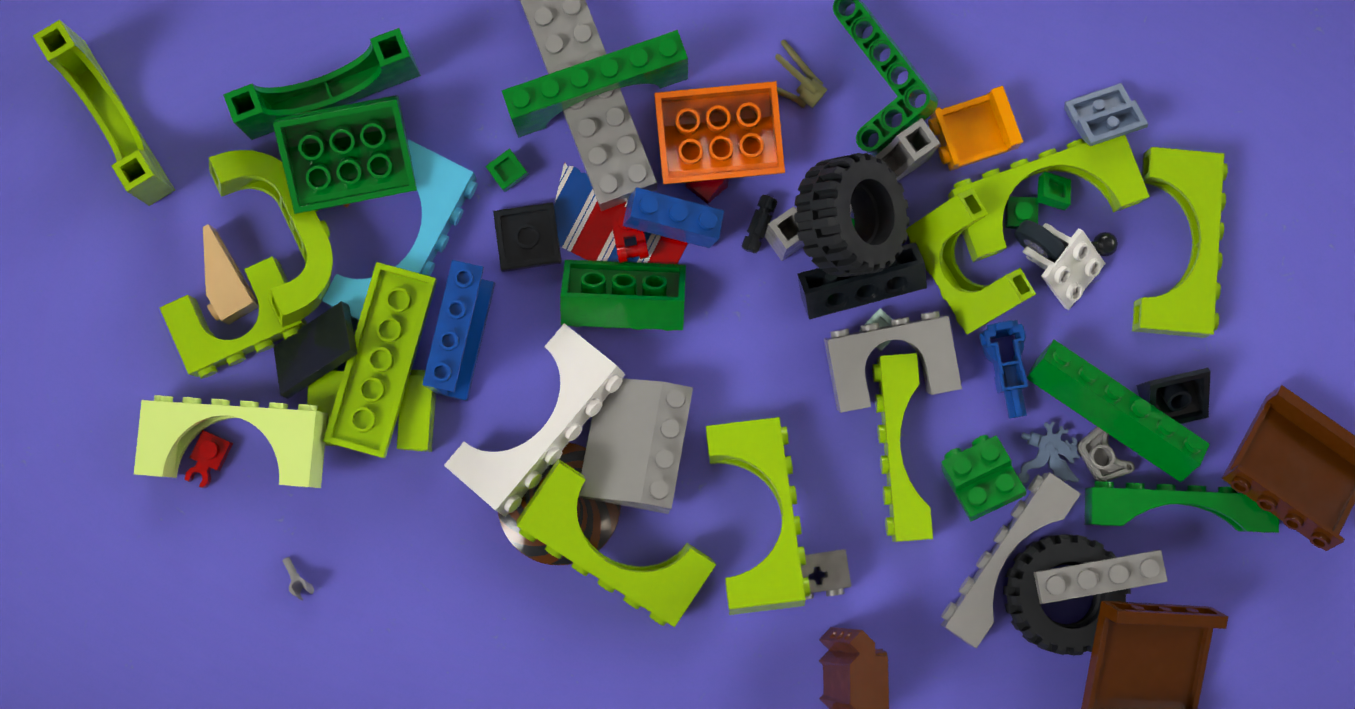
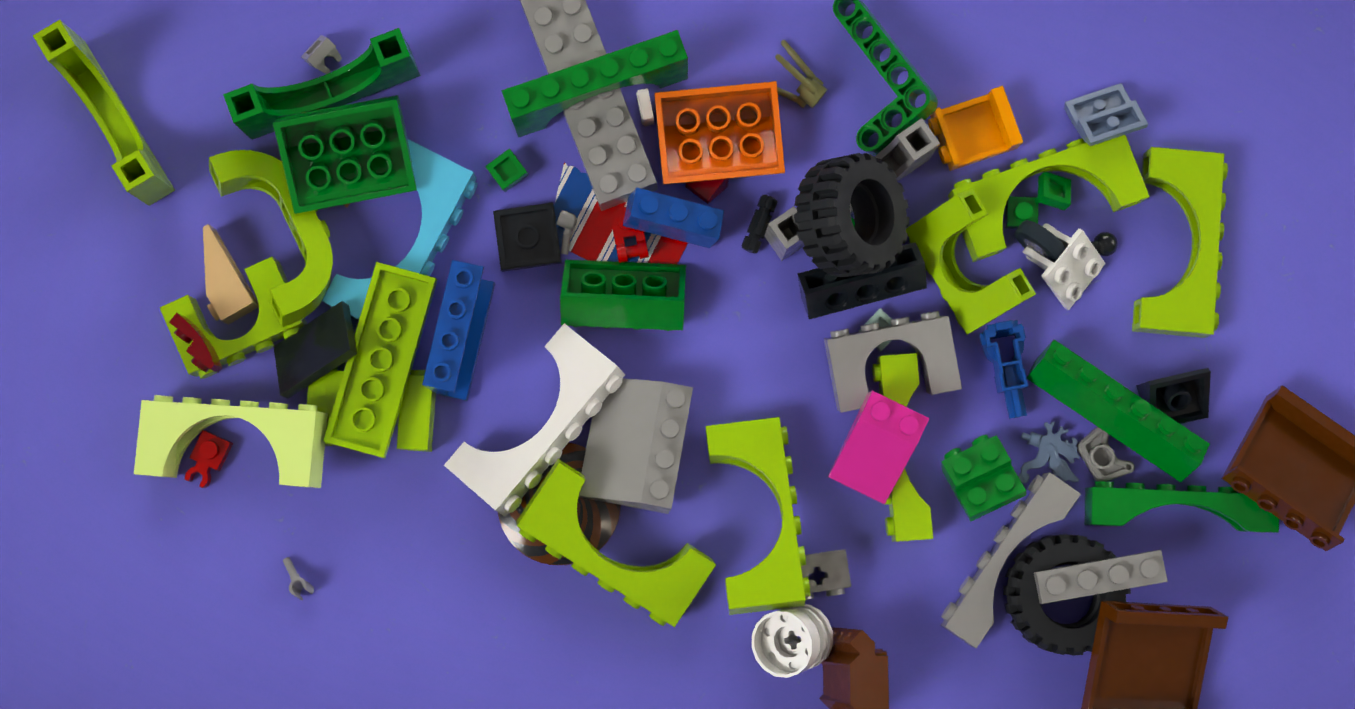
none -> dark red slope [169,312,222,373]
none -> light grey tile [301,35,342,74]
none -> light grey hand [557,210,577,255]
none -> white tile [636,88,654,126]
none -> white wheel [752,604,833,678]
none -> dark pink slope [828,391,930,504]

